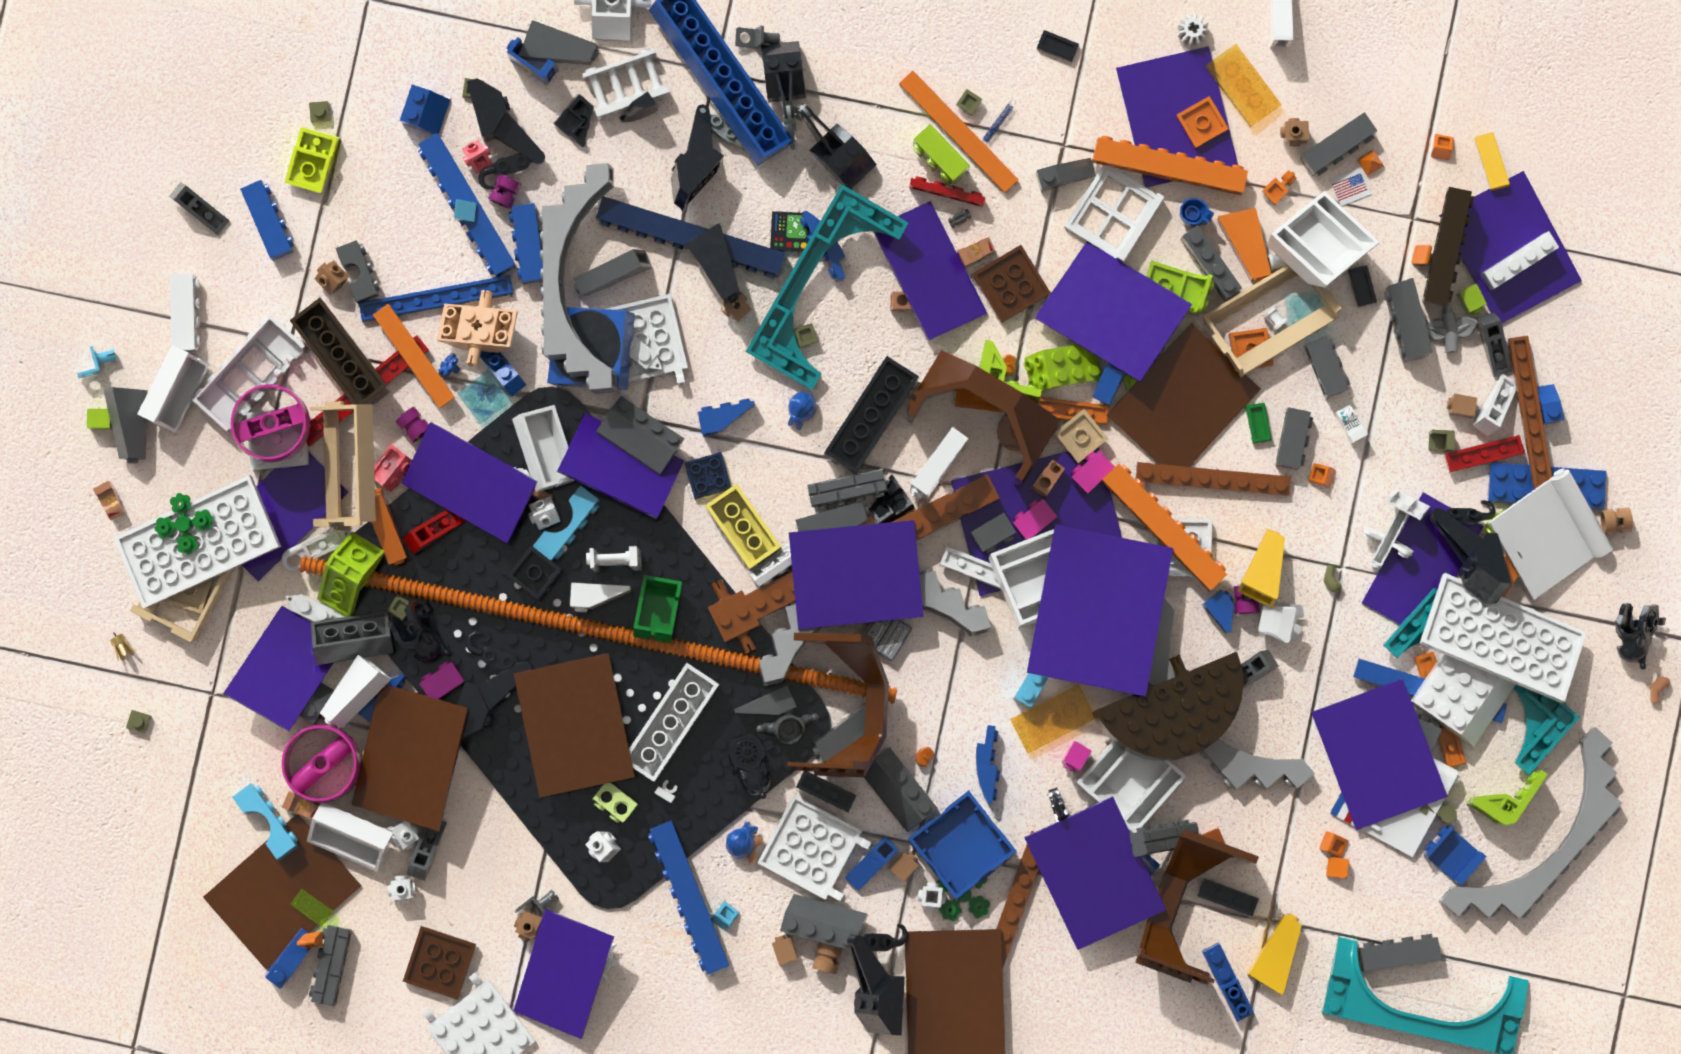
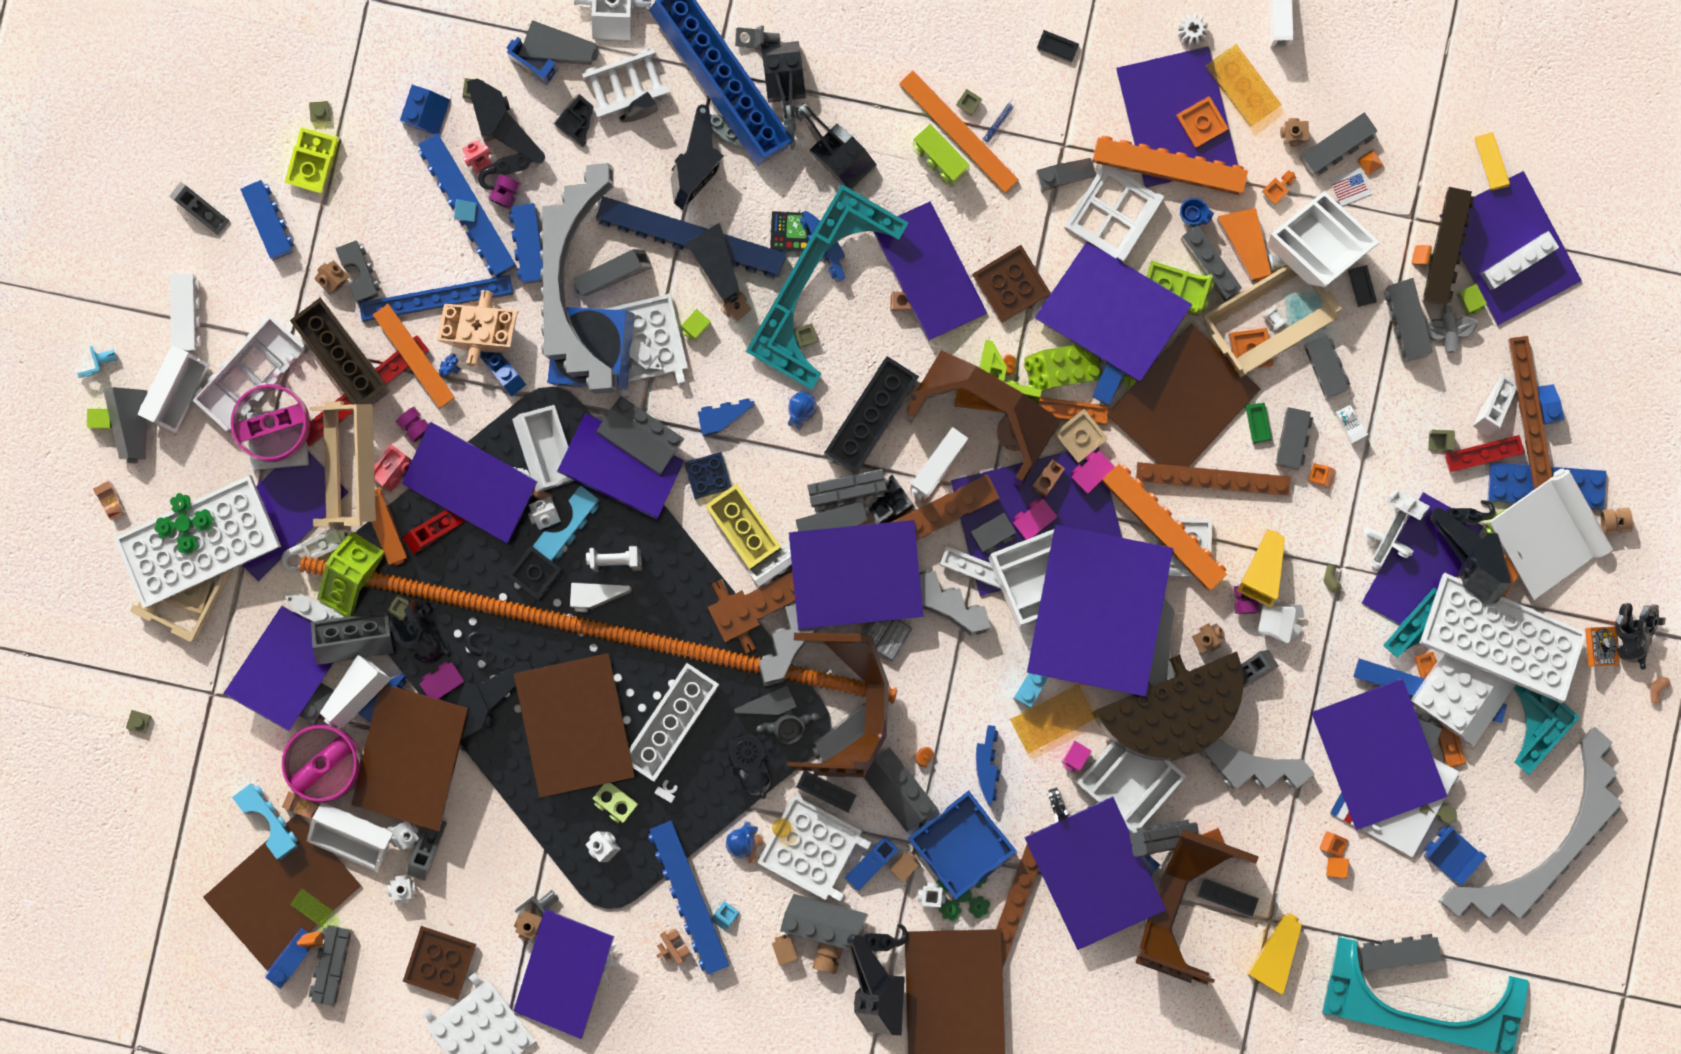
pearl gold piece [110,632,135,661] -> none
clear light blue tile [457,370,511,424] -> none
green piece [633,575,682,643] -> none
red plate [909,176,986,207] -> none
dark grey piece [948,209,972,228] -> none
nougat leg [957,237,996,268] -> none
blue slope [1202,589,1234,635] -> none
blue slope [1202,942,1254,1022] -> none
orange slope [1431,134,1454,160] -> none
medium nougat brick [1446,393,1477,418] -> none
lime bracket [1466,770,1548,825] -> none
dark grey slope [1476,312,1512,377] -> none
none -> nougat hips [656,928,691,964]
none -> lime brick [681,309,711,340]
none -> clear yellow tile [772,818,792,838]
none -> medium nougat brick [1192,623,1226,653]
none -> tile [1585,626,1619,667]

